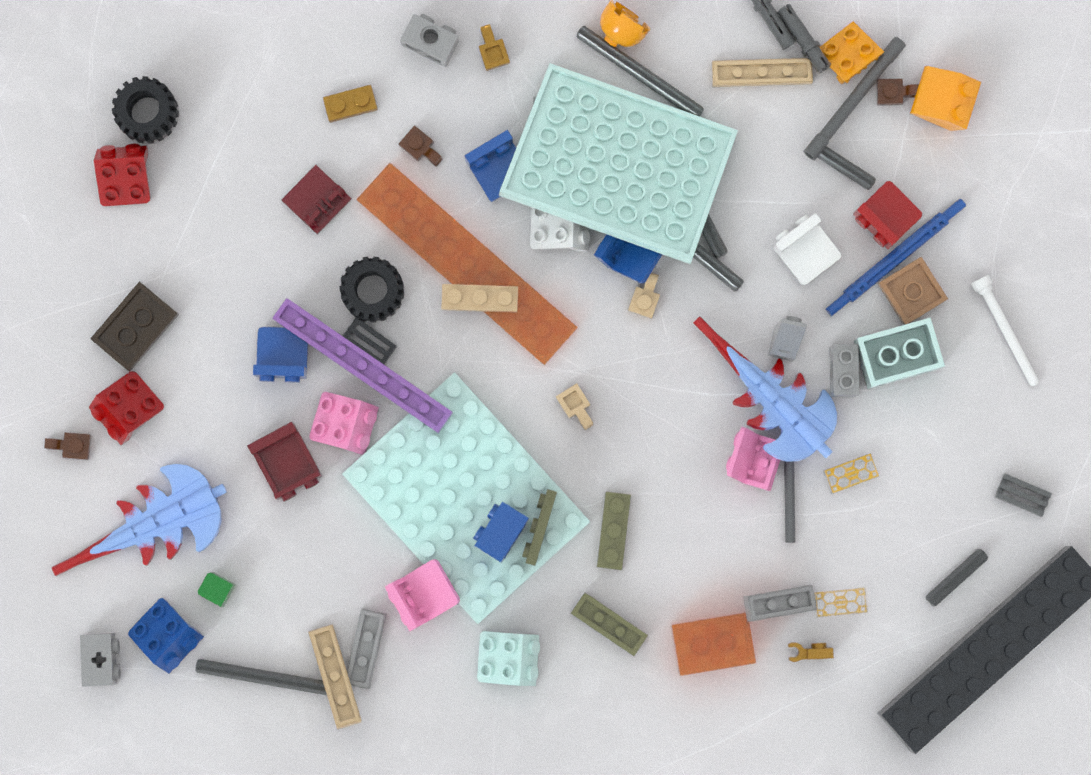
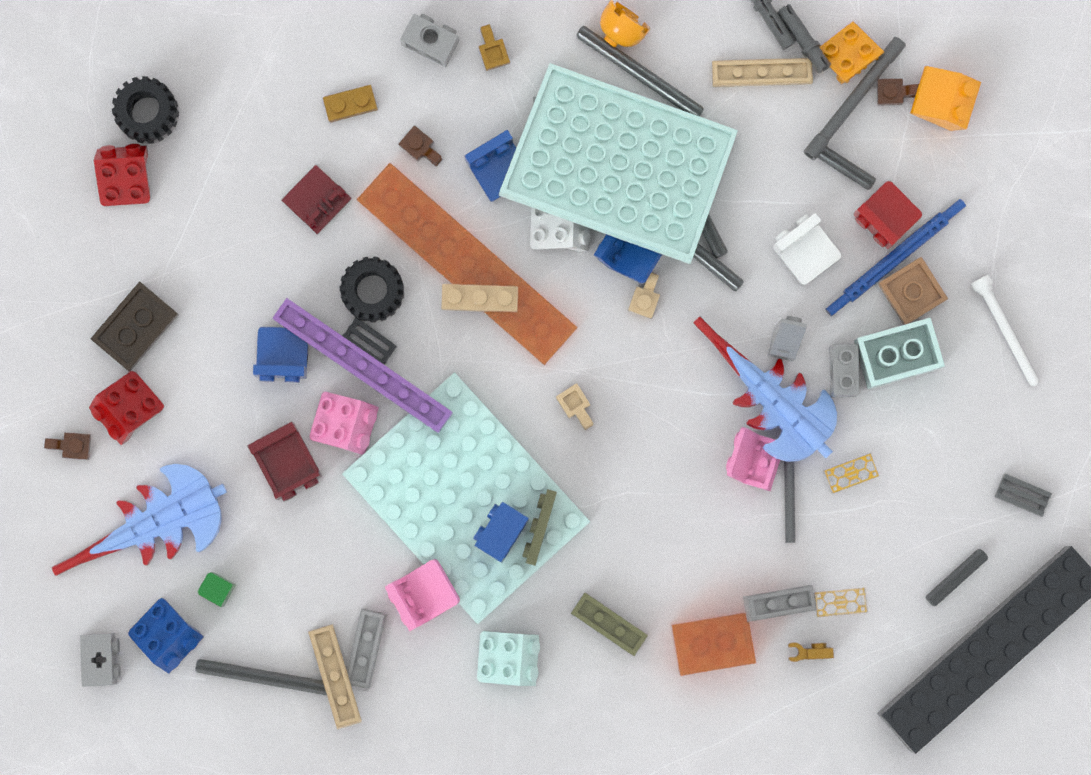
olive plate [597,492,631,570] -> none

